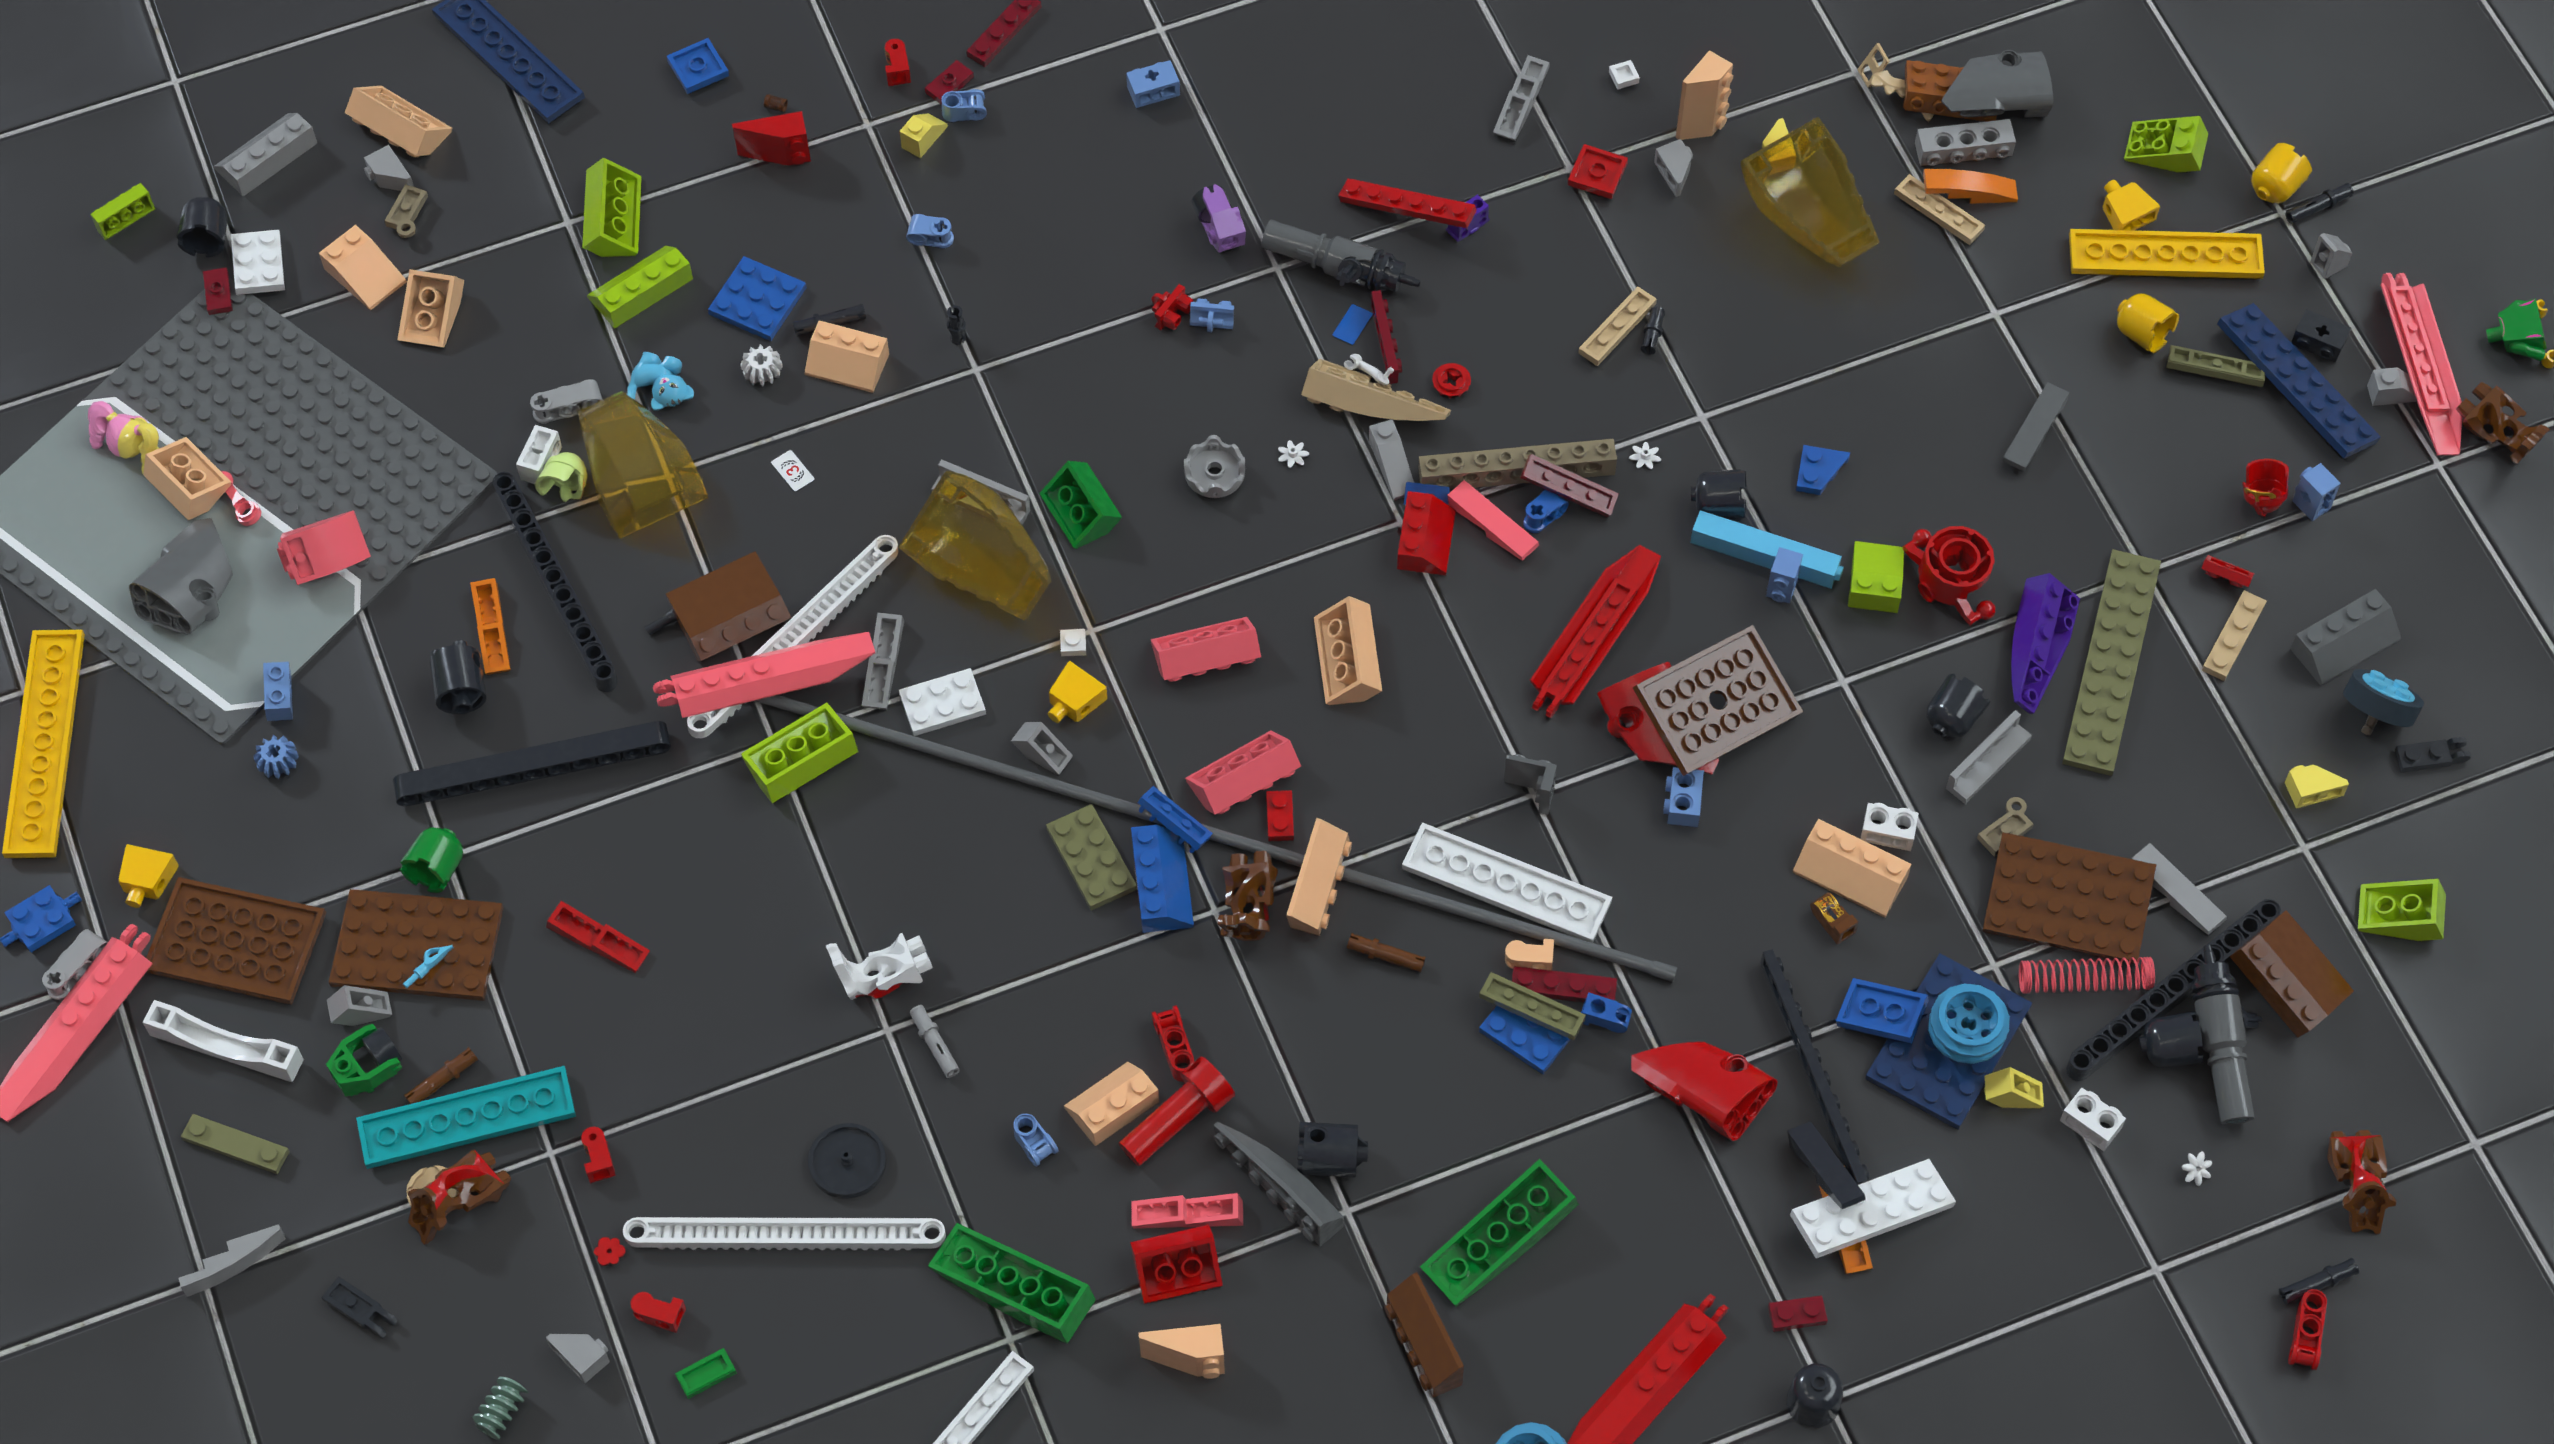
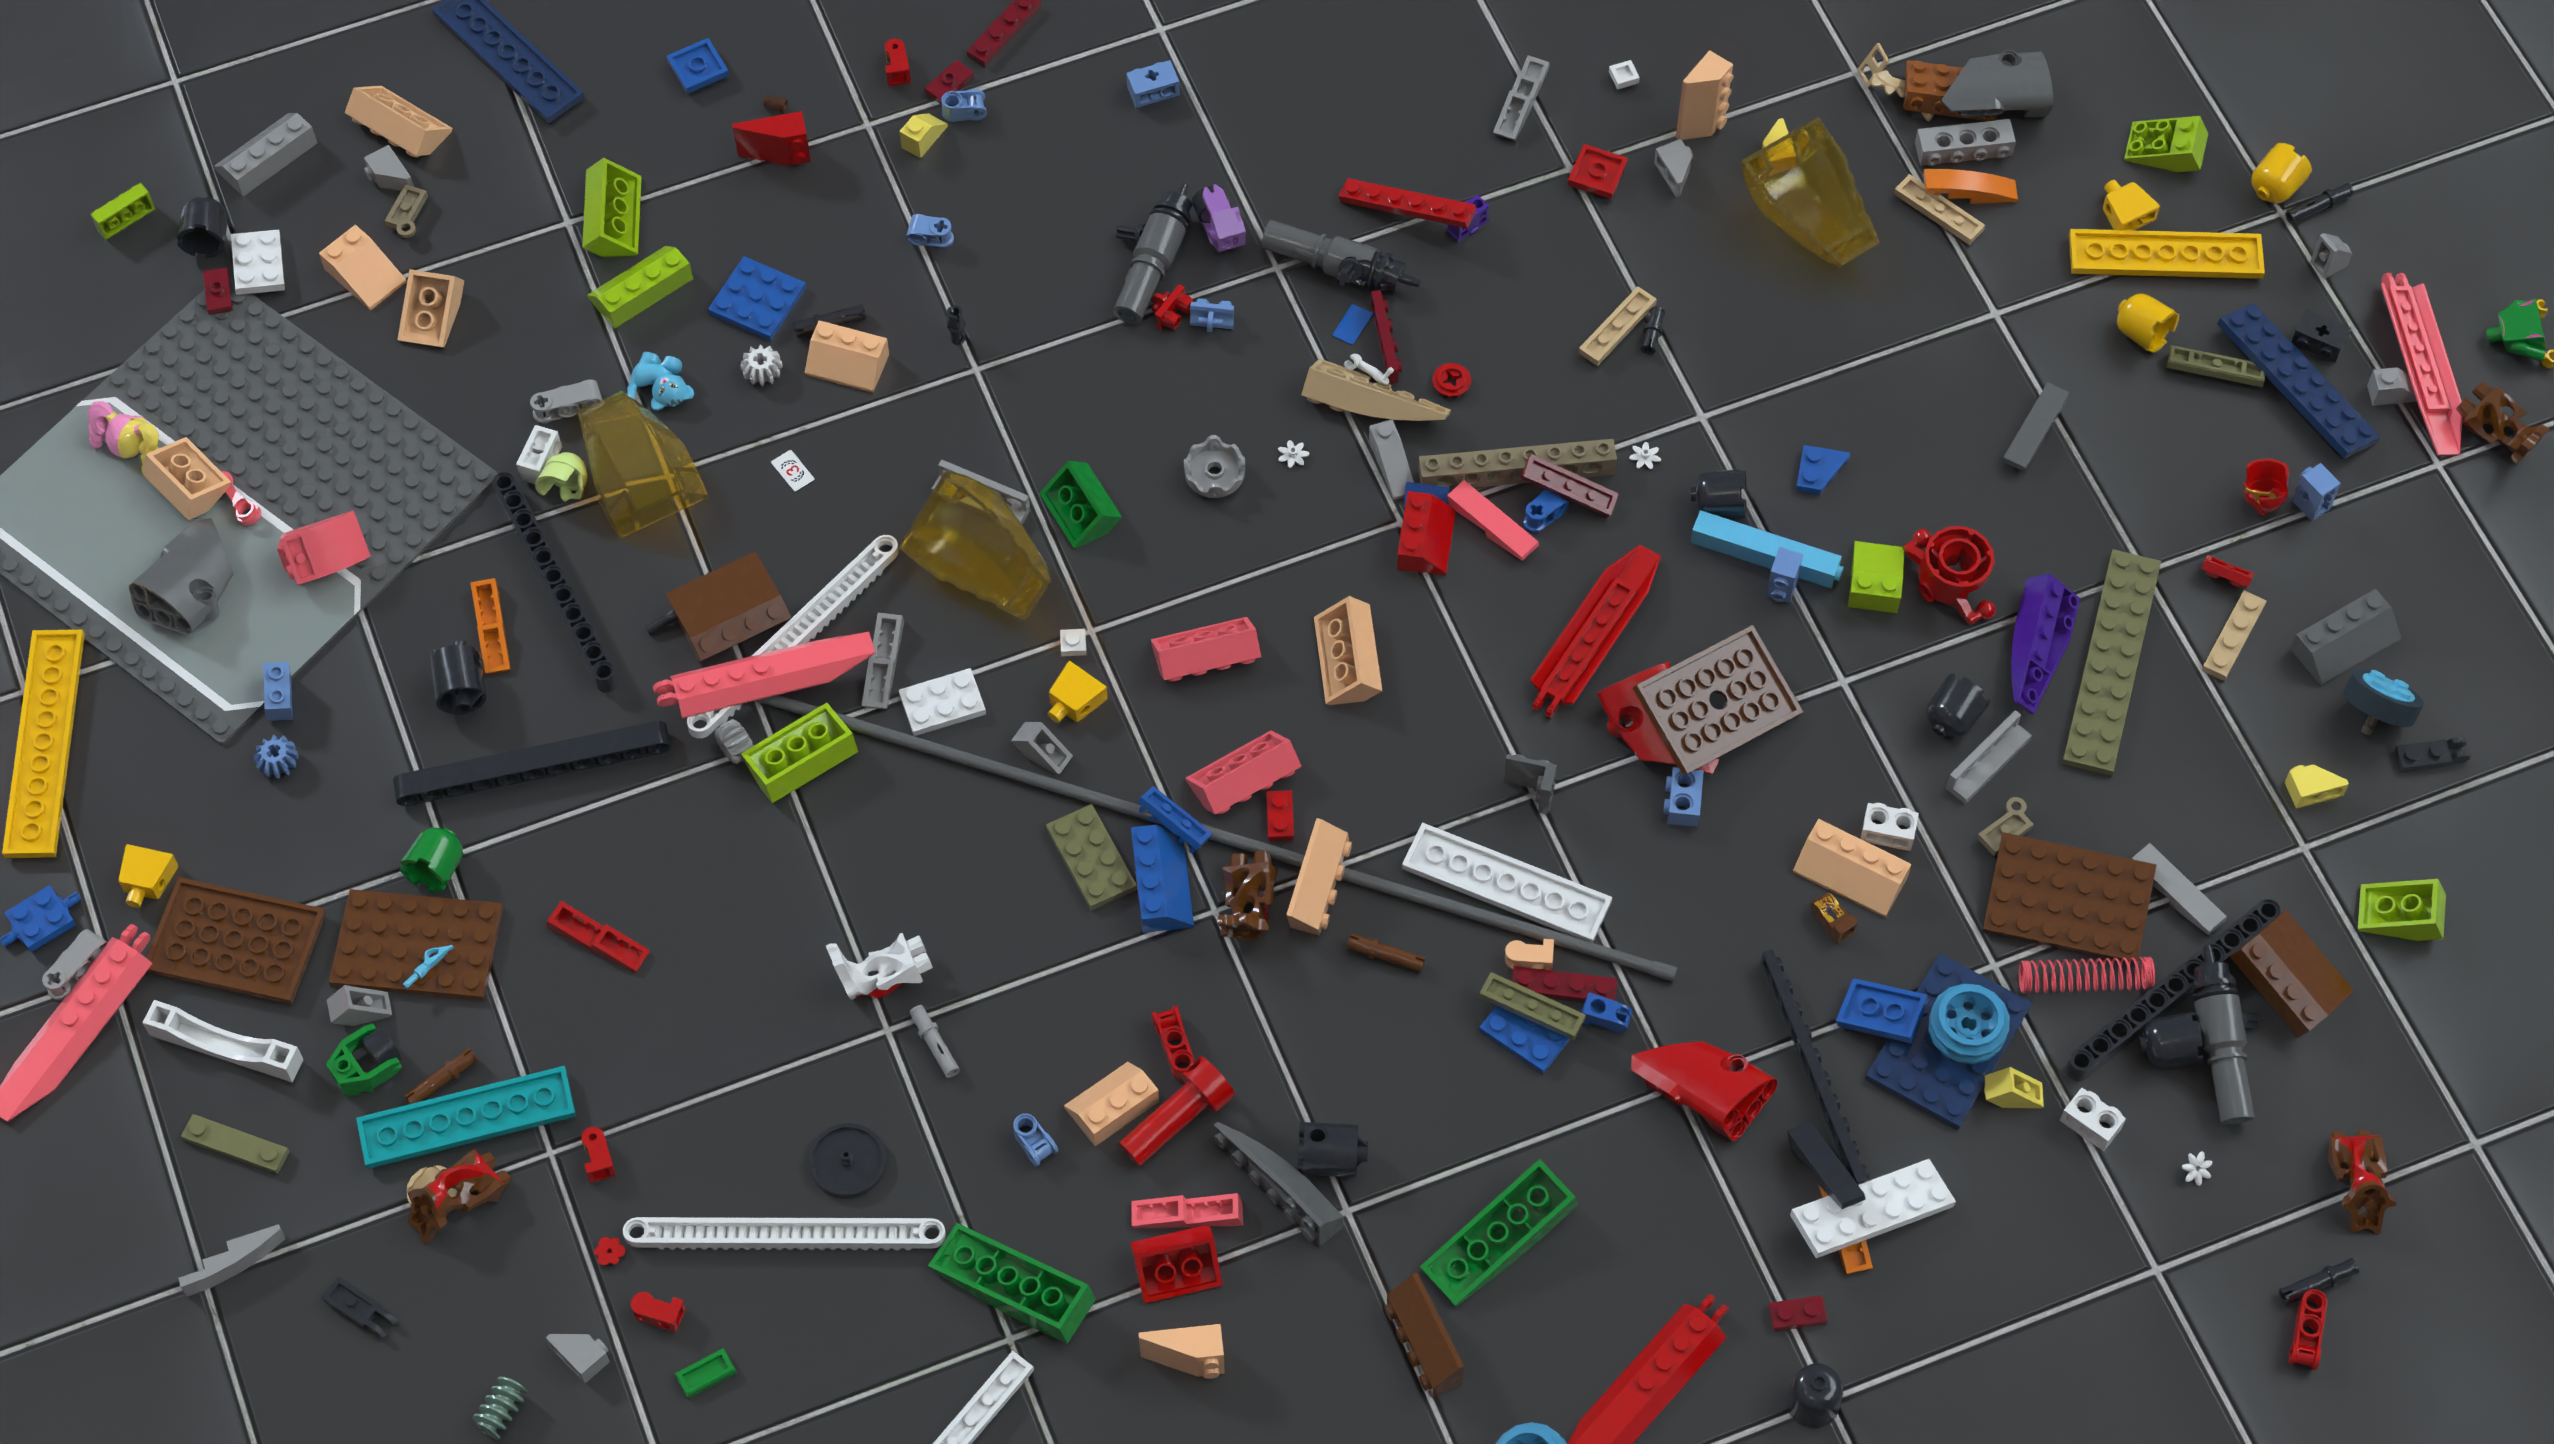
none -> light grey gear [715,719,753,764]
none -> dark grey piece [1113,183,1192,324]

